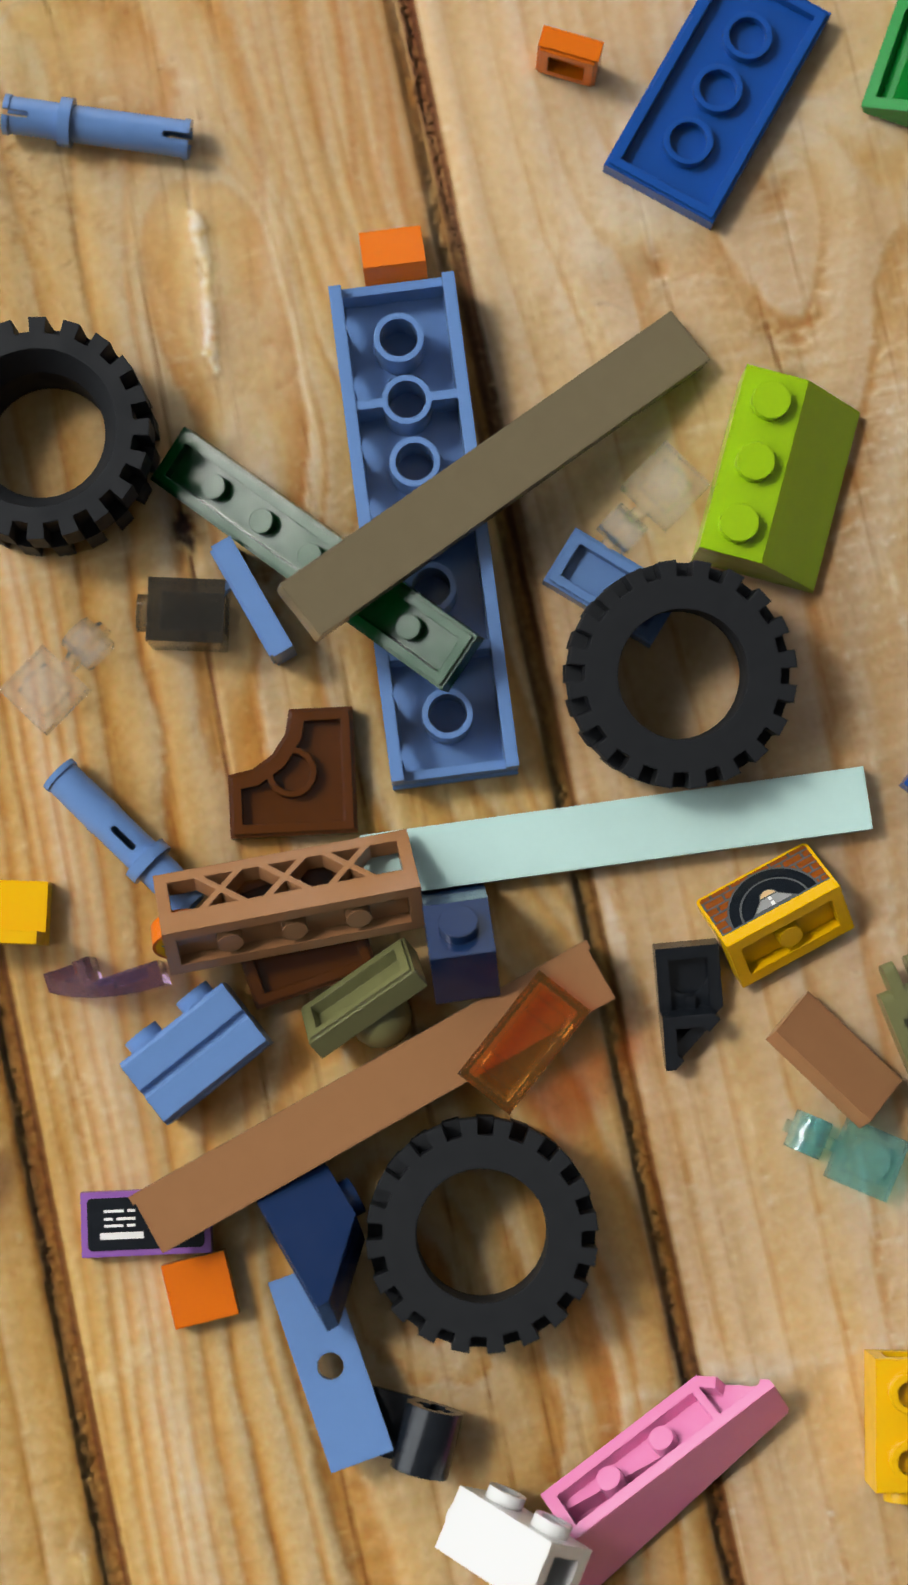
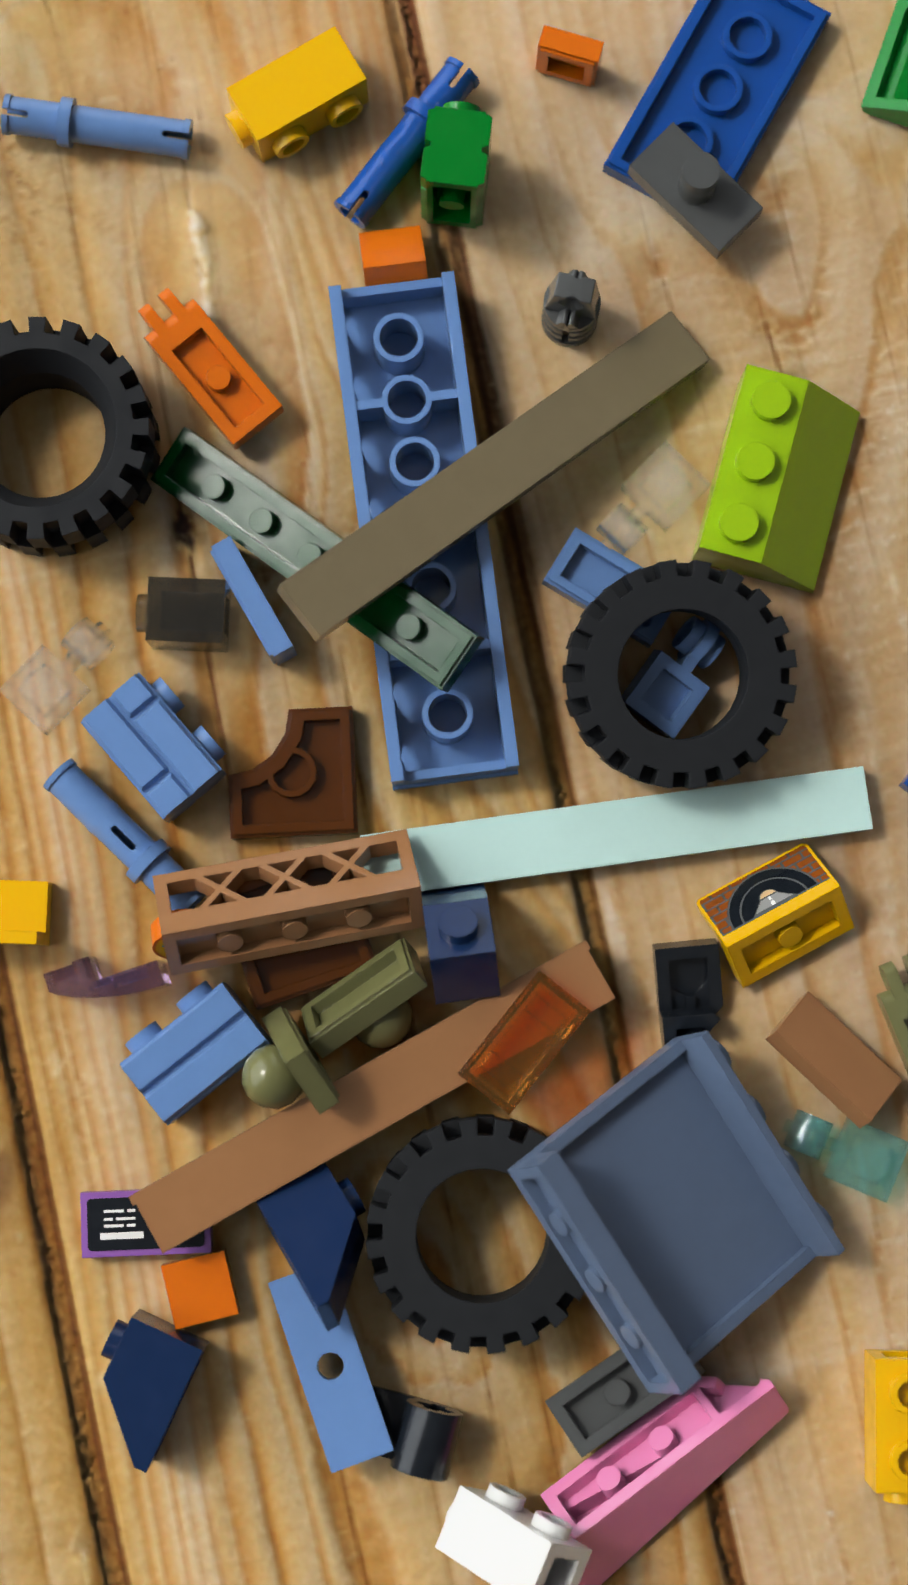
none -> medium blue brick [80,673,226,823]
none -> dark blue slope [101,1309,209,1473]
none -> orange hinge [138,288,284,451]
none -> yellow brick [224,26,369,163]
none -> olive tile [242,1006,339,1114]
none -> blue pin [334,57,479,229]
none -> green brick [420,101,492,229]
none -> sand blue panel [507,1030,845,1395]
none -> dark grey hinge [541,270,601,347]
none -> dark grey hinge [545,1344,719,1458]
none -> medium blue plate [621,616,726,739]
none -> dark grey tile [627,122,763,259]

